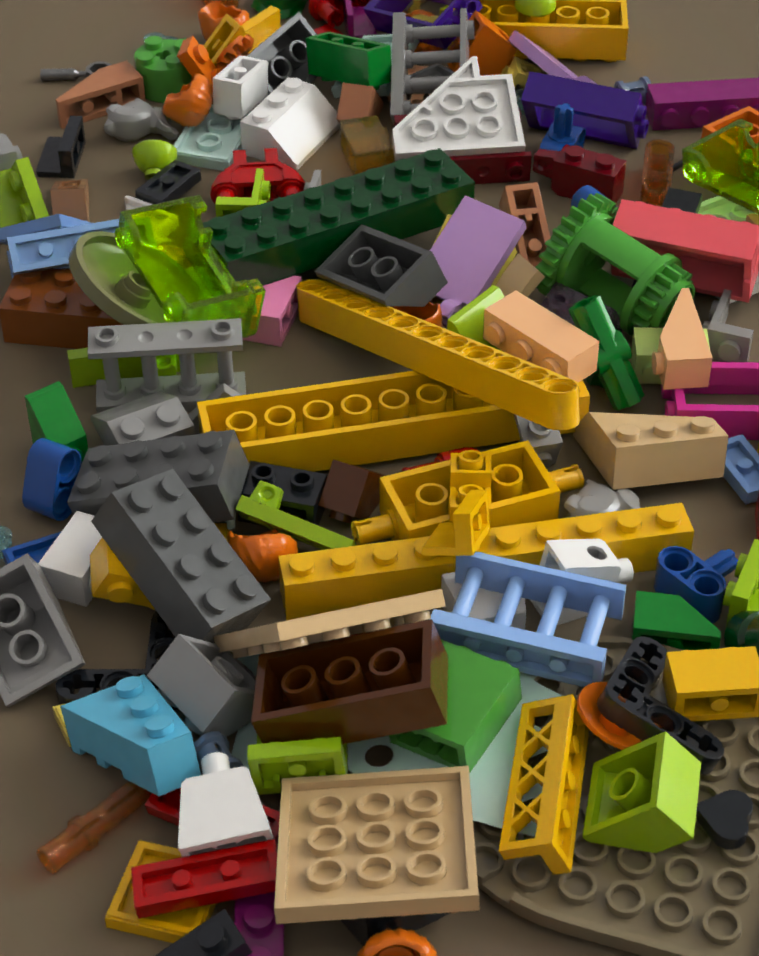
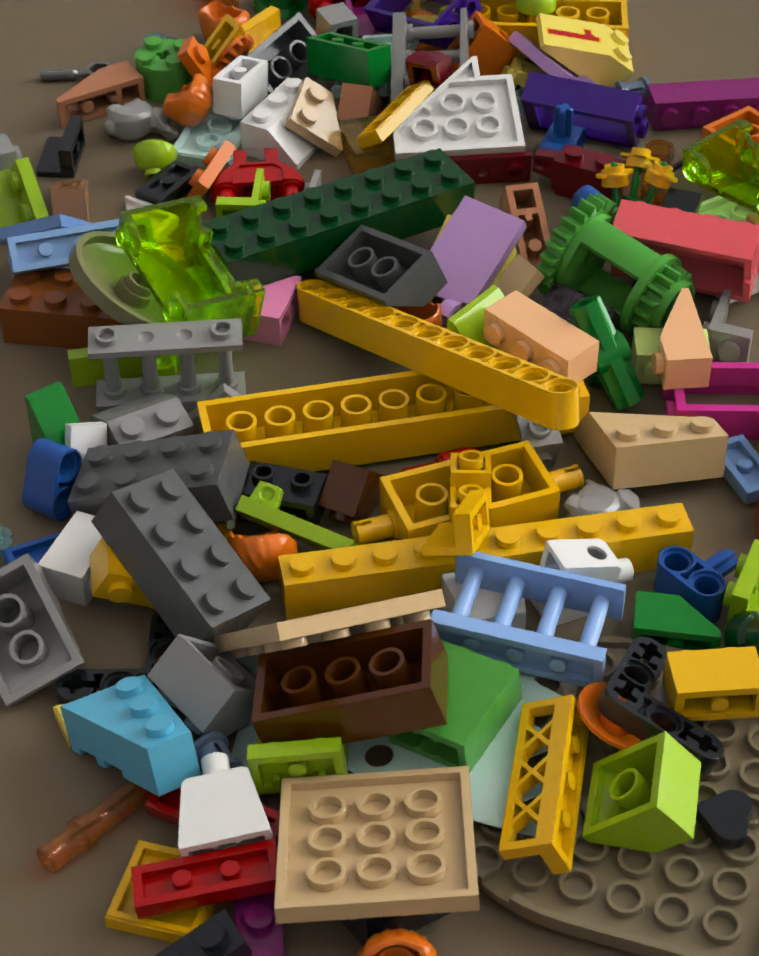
none -> white tile [65,421,107,464]
none -> orange plate [186,140,236,205]
none -> tan wing [284,76,343,158]
none -> light grey brick [316,2,358,38]
none -> yellow tile [356,80,434,149]
none -> dark red slope [406,50,453,100]
none -> light yellow slope [536,13,634,88]
none -> yellow plant [596,146,678,208]

